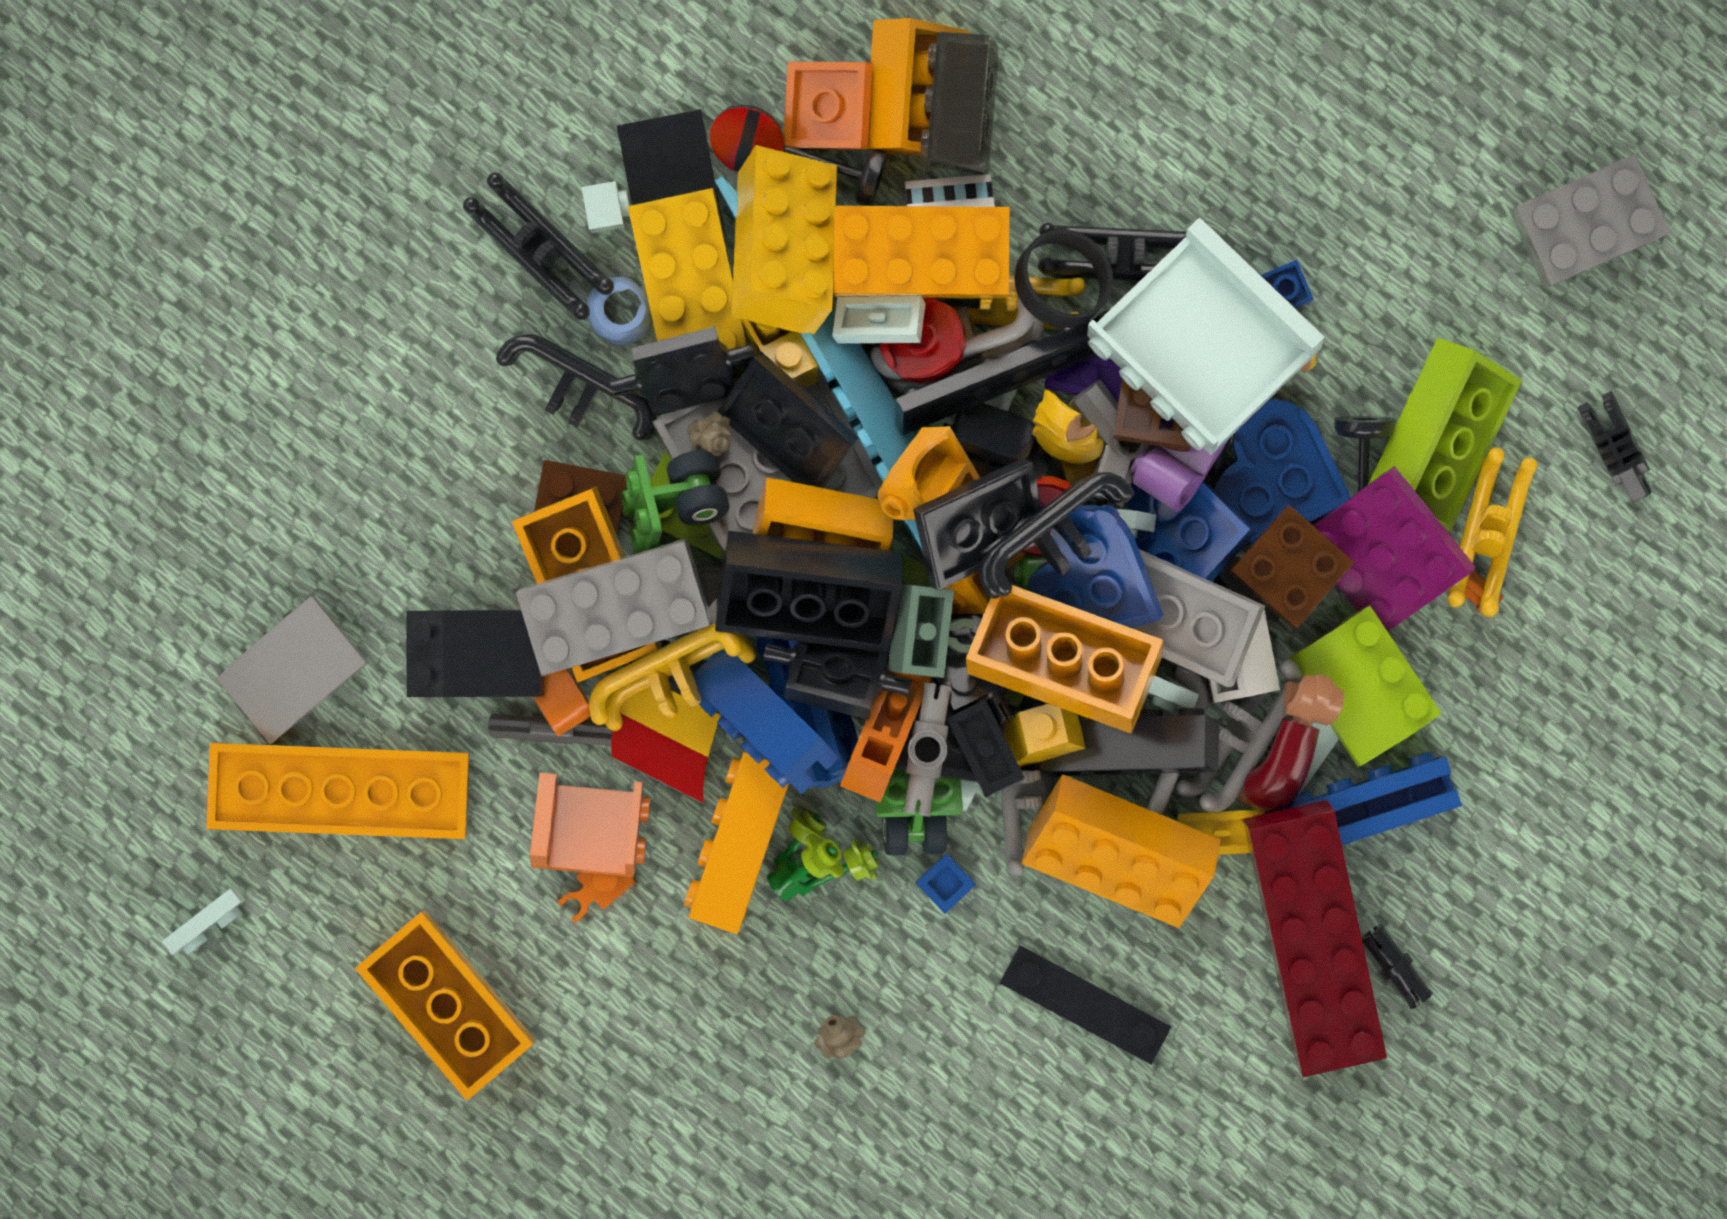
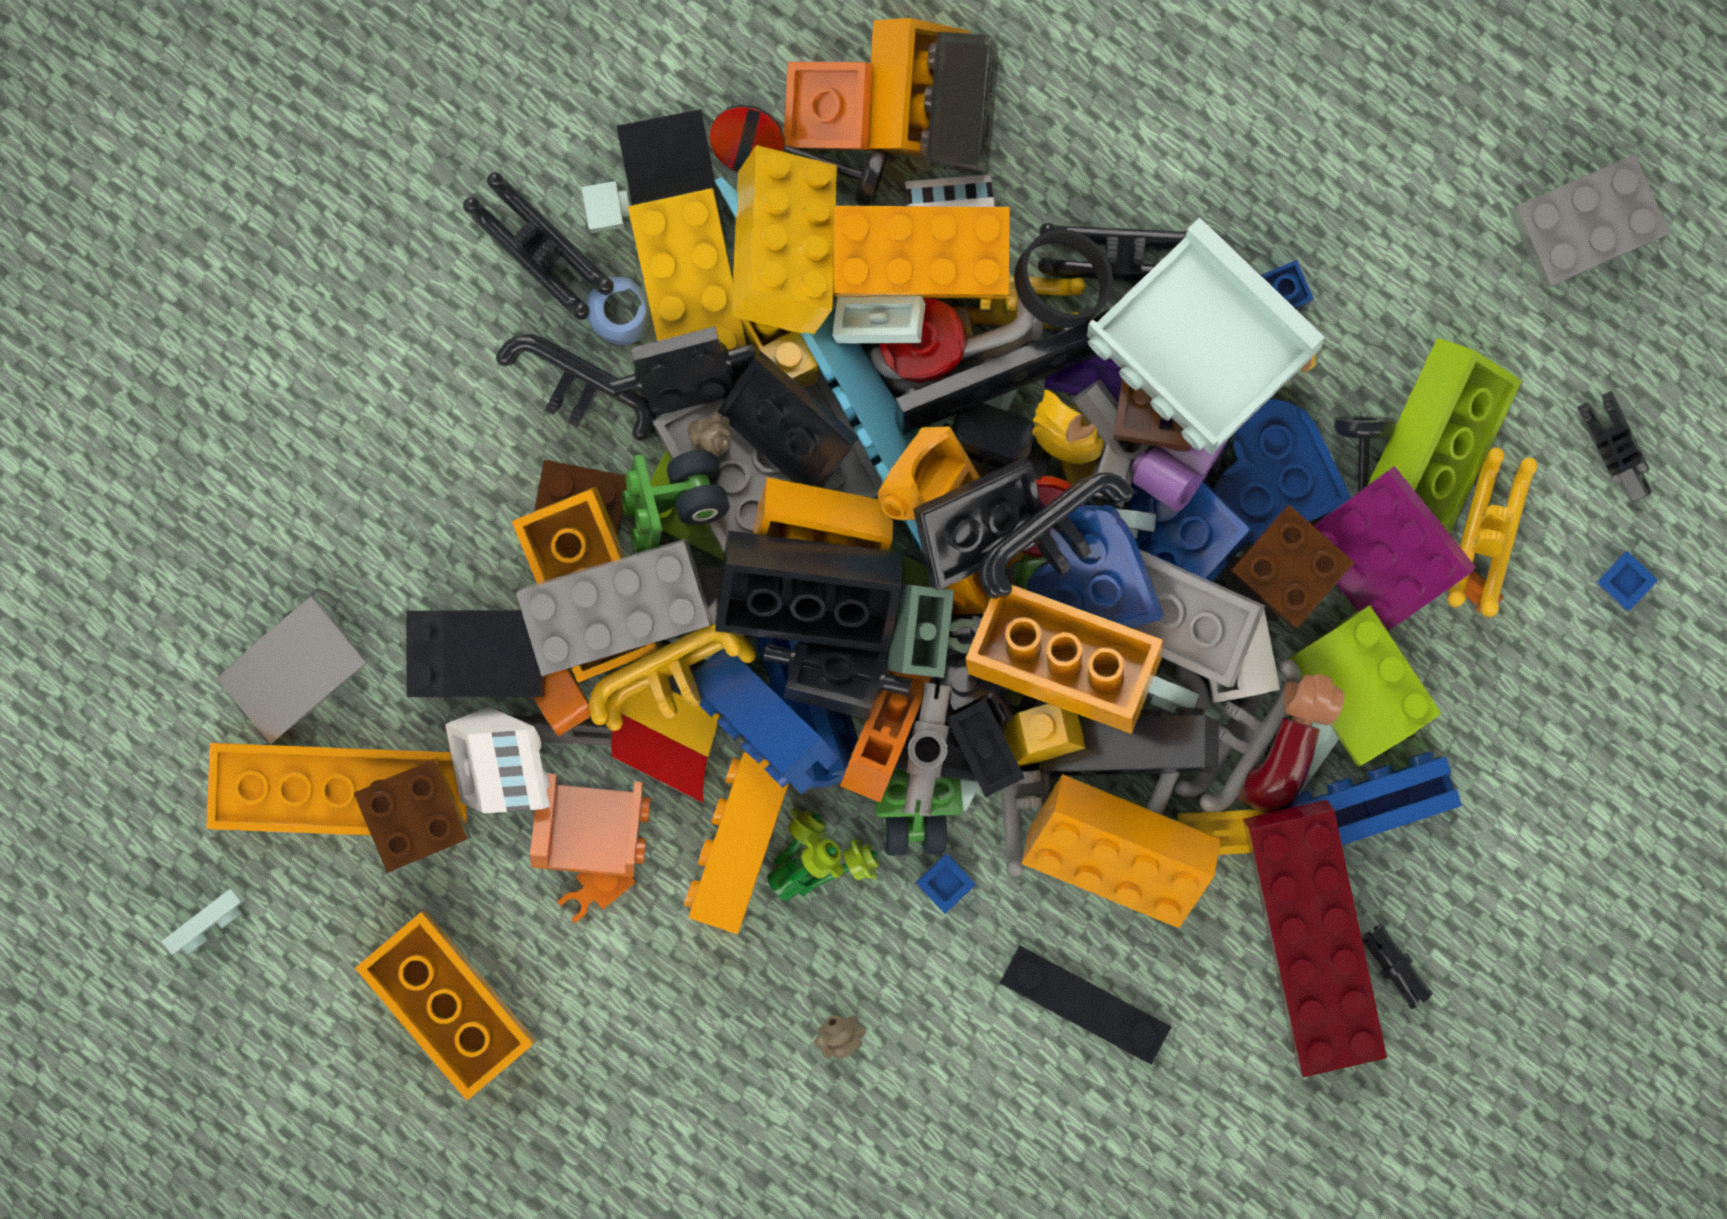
none -> reddish brown brick [354,758,472,873]
none -> white slope [445,706,550,813]
none -> blue plate [1595,551,1658,612]

